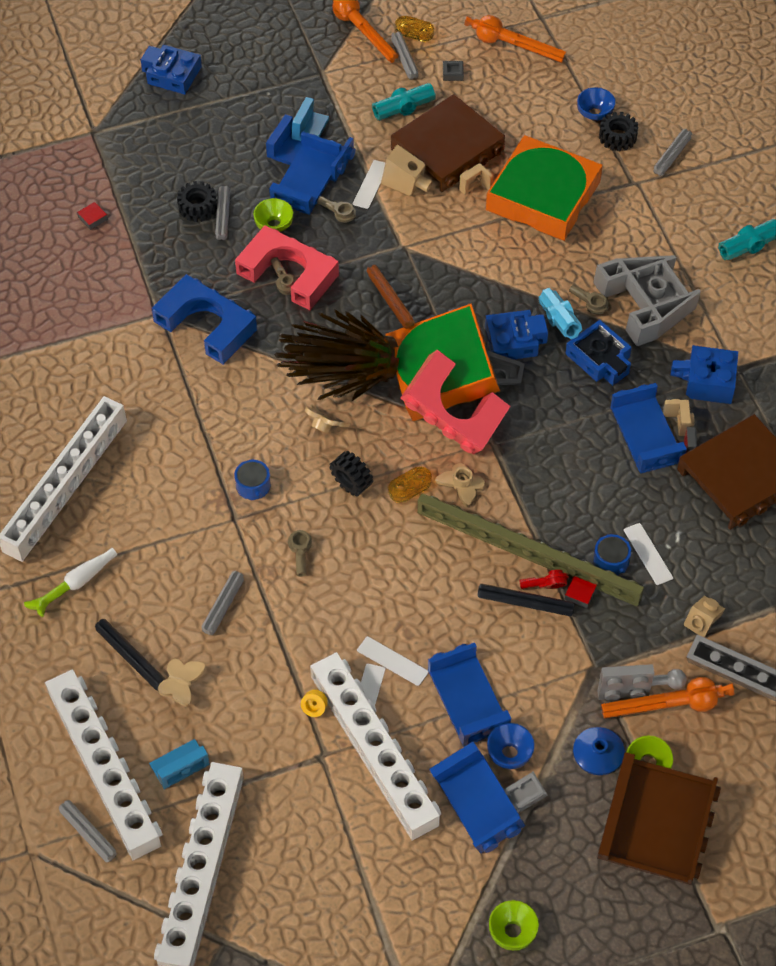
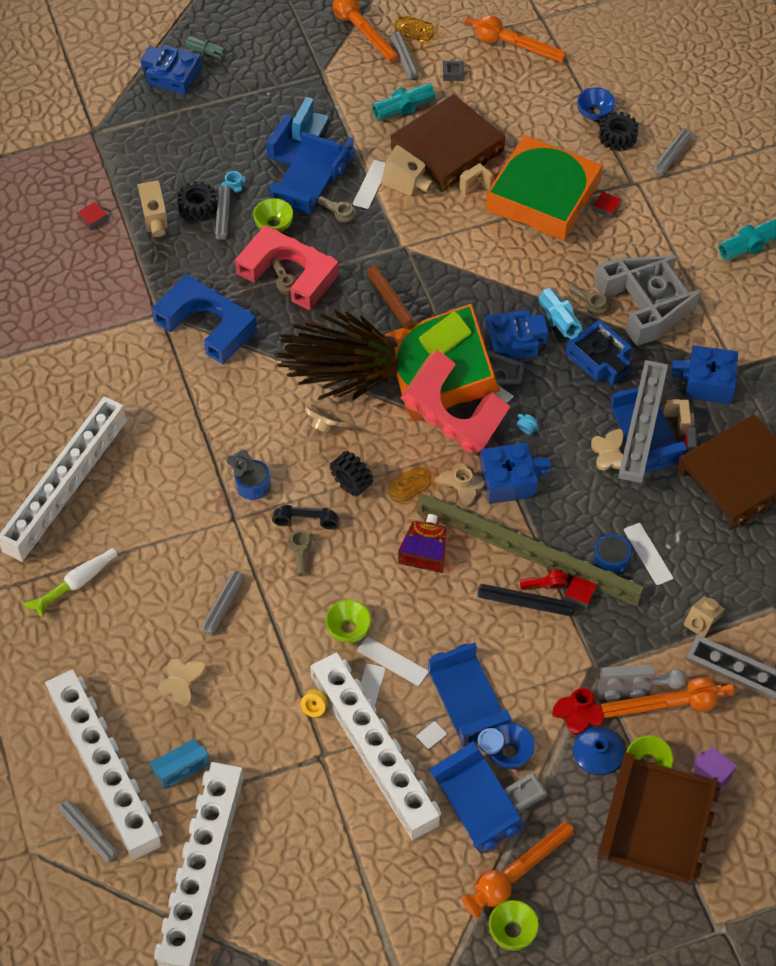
black axle [95,619,166,691] -> none
none -> tan torso [137,180,168,237]
none -> sand green axle [185,36,226,60]
none -> medium azure plate [221,171,246,192]
none -> dark grey plate [227,449,255,476]
none -> black bar [272,505,340,530]
none -> lime piece [325,600,371,643]
none -> torso [398,514,446,573]
none -> white sticker [416,721,447,749]
none -> lime slope [419,311,472,355]
none -> orange piece [461,821,575,919]
none -> light blue piece [478,728,504,754]
none -> blue hinge [480,442,551,504]
none -> white sticker [494,386,514,403]
none -> medium azure plate [516,414,539,435]
none -> red plate [552,688,604,735]
none -> tan animal [591,429,623,470]
none -> red tile [592,191,622,218]
none -> light grey plate [618,360,668,483]
none -> medium lavender brick [693,747,737,791]

